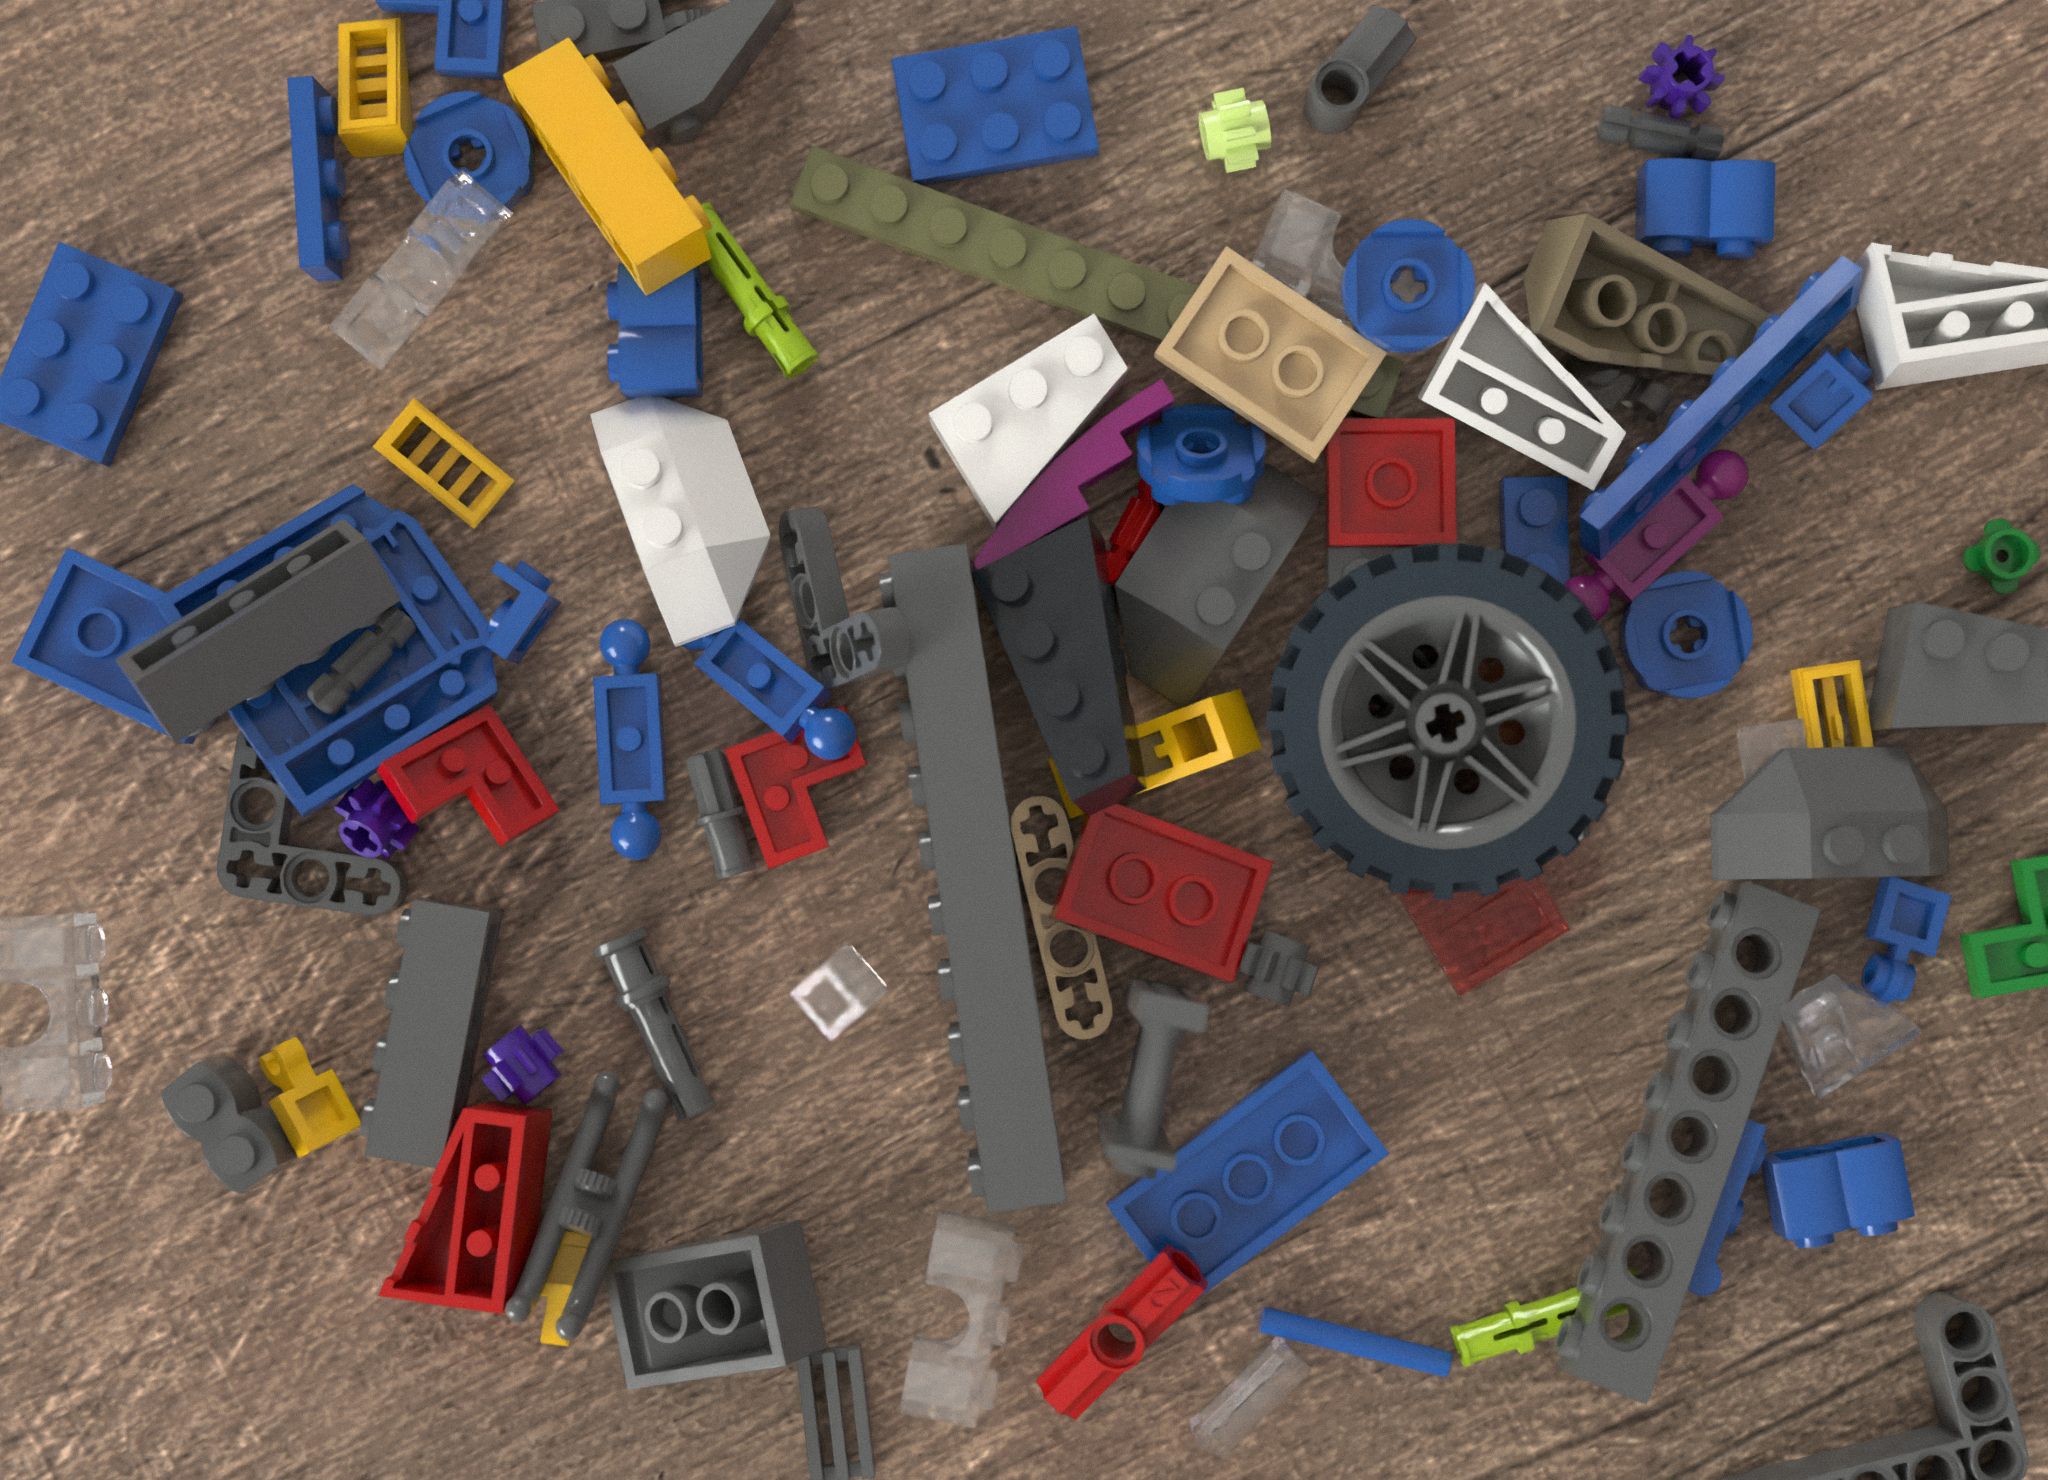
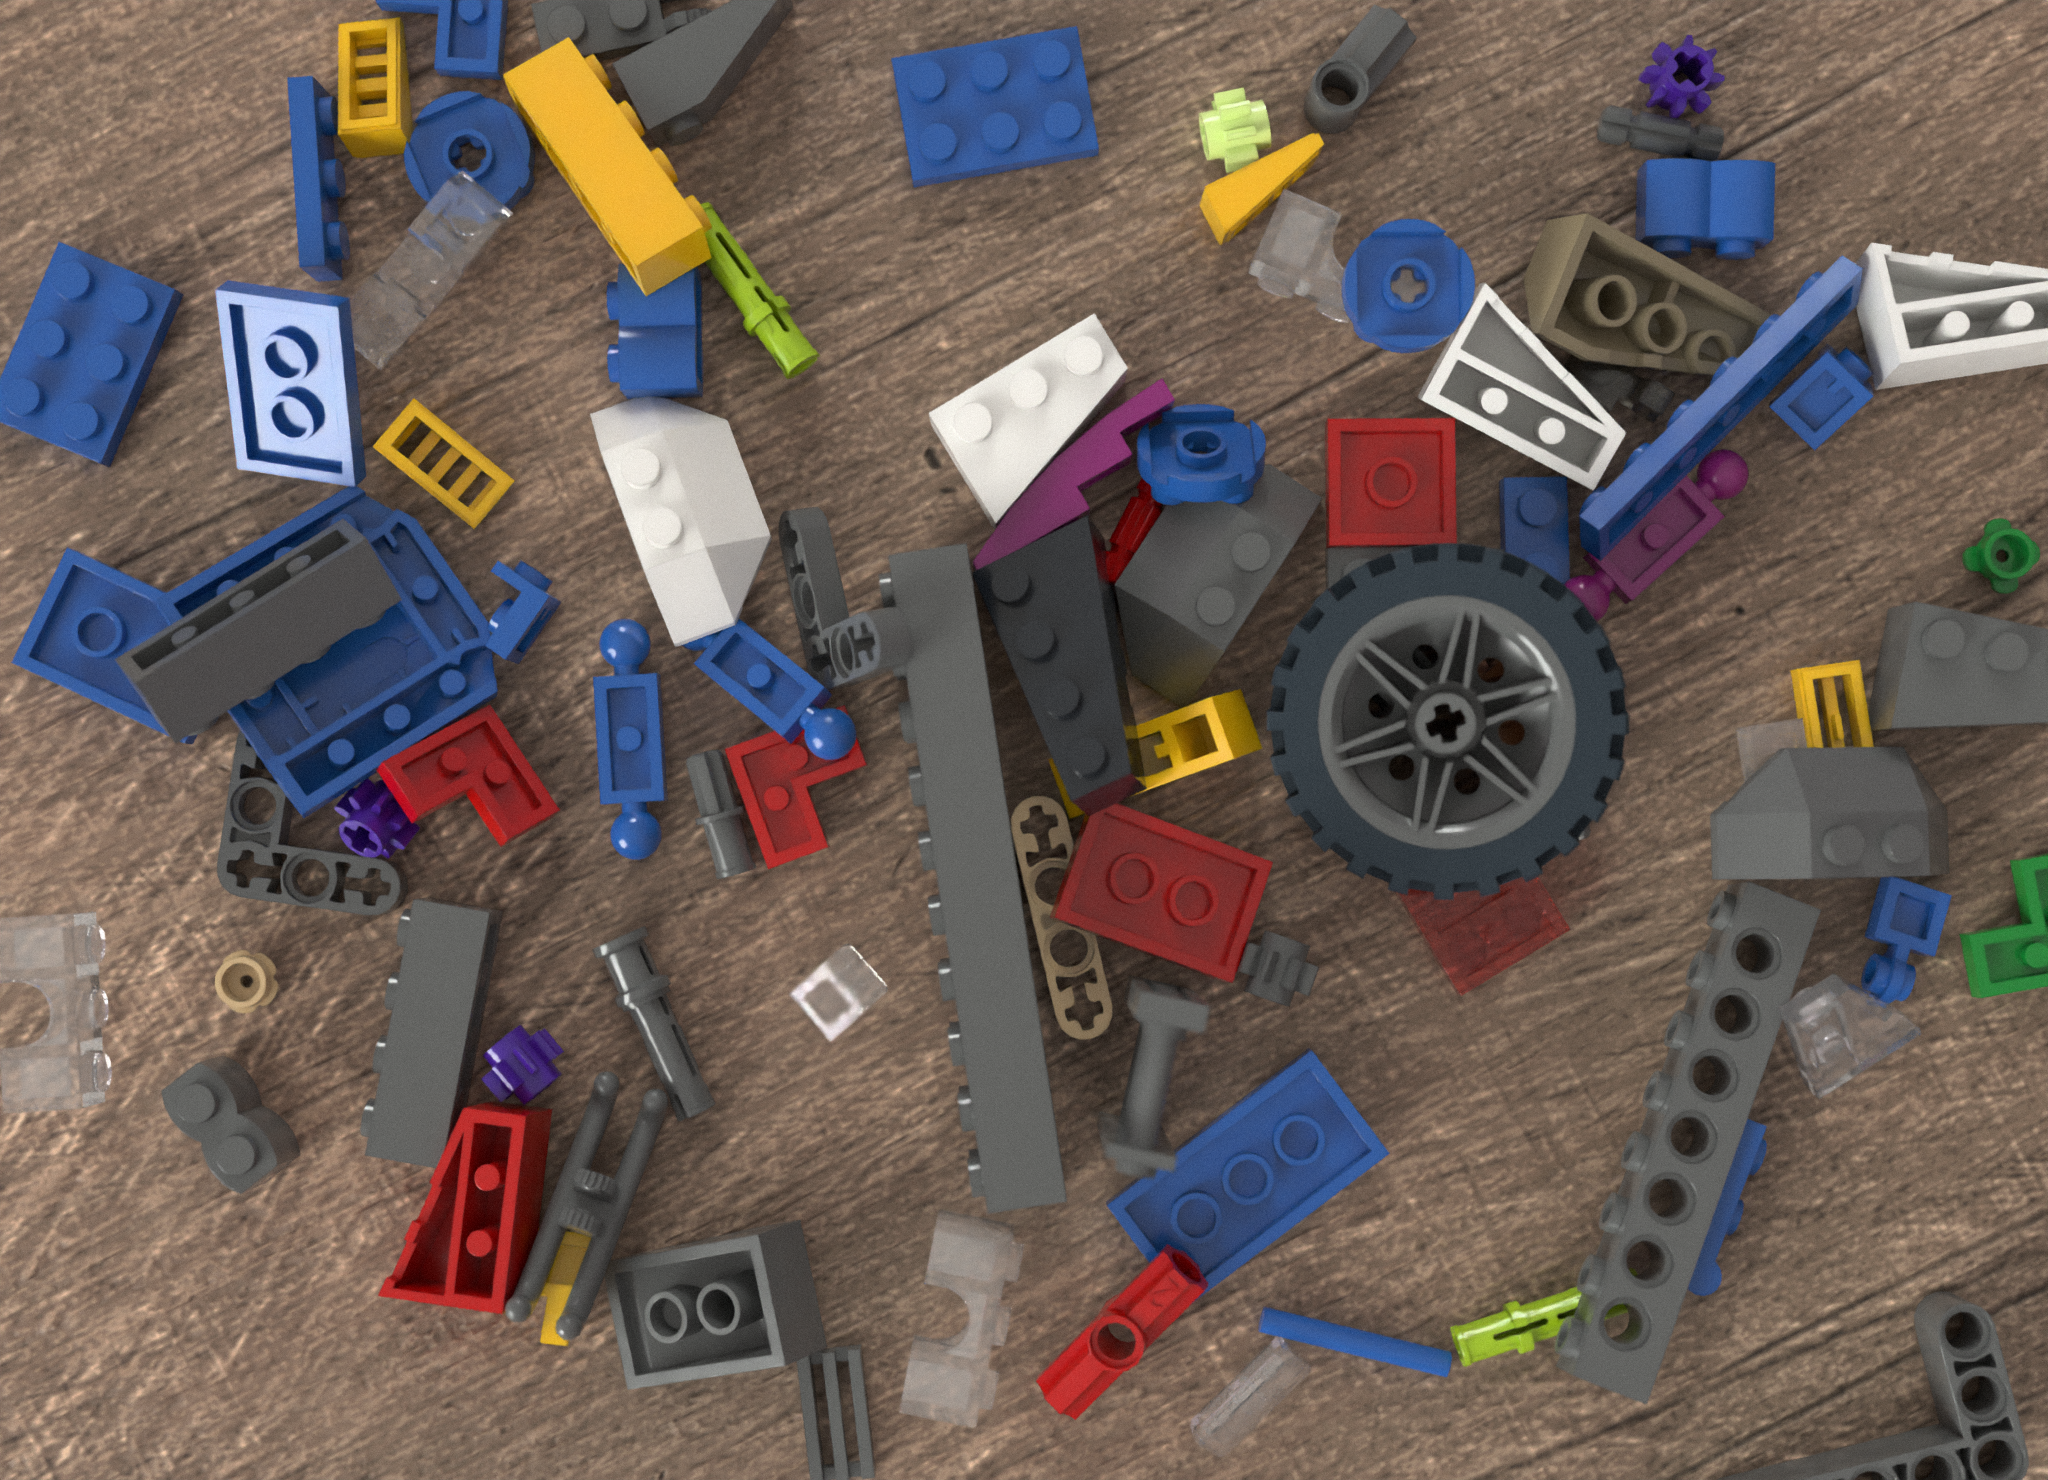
yellow plate [258,1037,361,1159] -> none
dark grey axle [307,606,416,716] -> none
olive plate [790,145,1404,418] -> none
tan plate [1154,246,1387,463] -> none
blue plate [1619,571,1753,699] -> none
blue brick [1761,1132,1915,1248] -> none
none -> plate [215,280,366,487]
none -> tan plate [215,950,279,1013]
none -> yellow slope [1199,133,1324,246]

